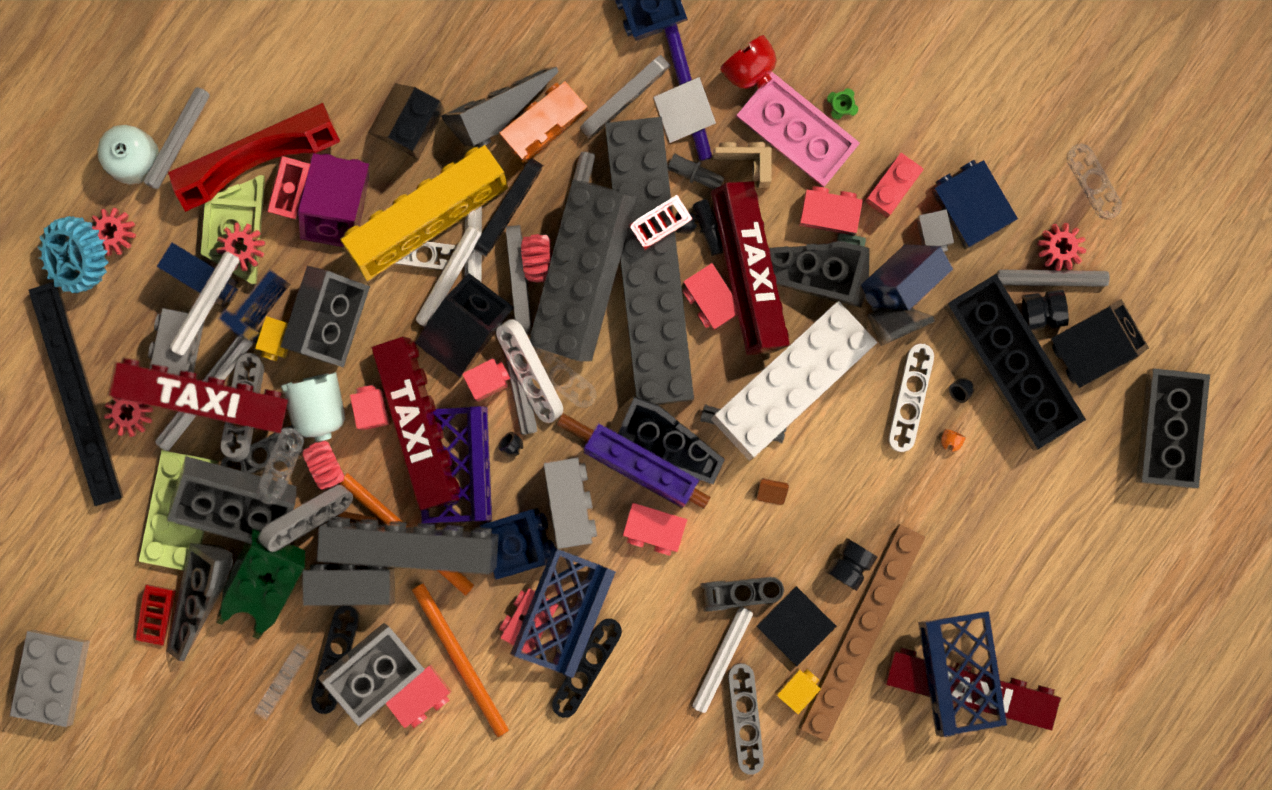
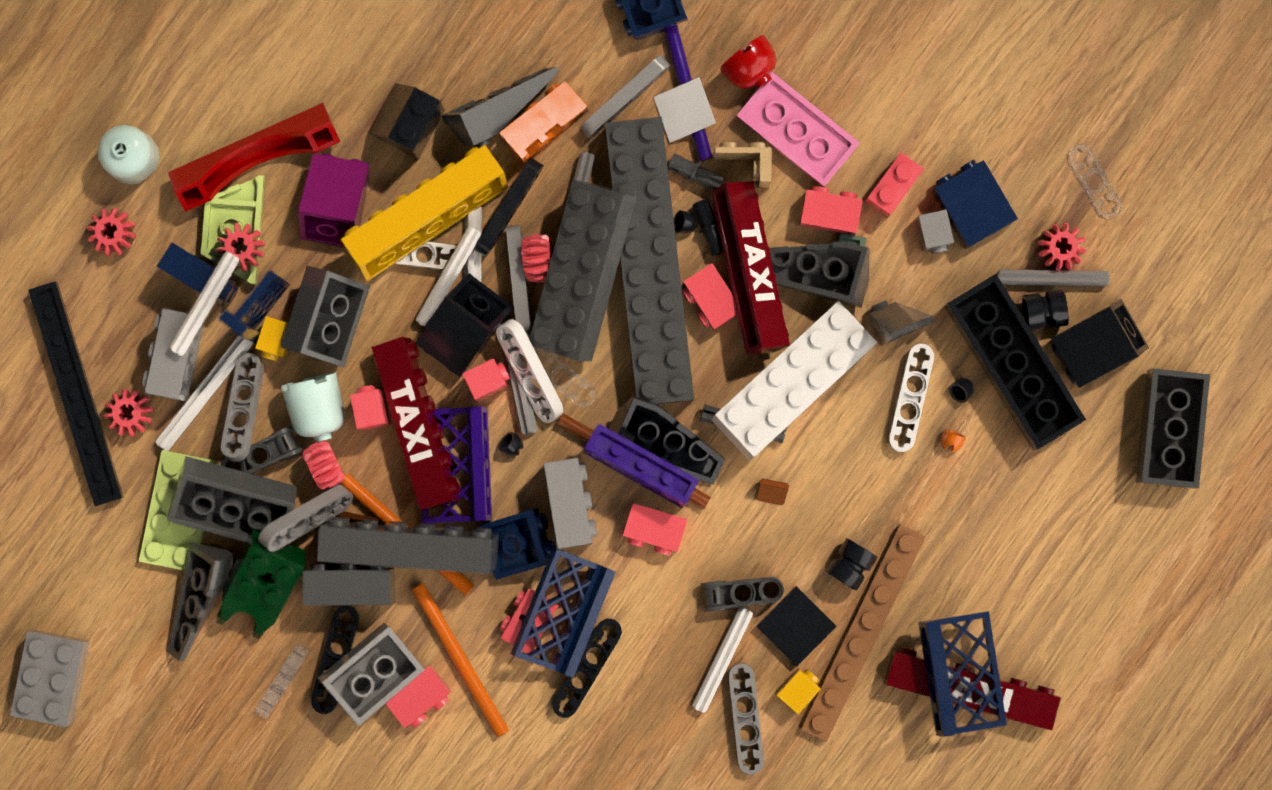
medium azure gear [37,216,109,293] -> none
dark red brick [107,358,288,433] -> none
red slope [135,584,176,646] -> none
light grey axle [144,88,210,189] -> none
clear beam [256,428,304,504] -> none
coral brick [266,156,310,219] -> none
slope [629,195,693,251] -> none
bright green plate [827,88,858,120] -> none
brick [861,244,953,311] -> none

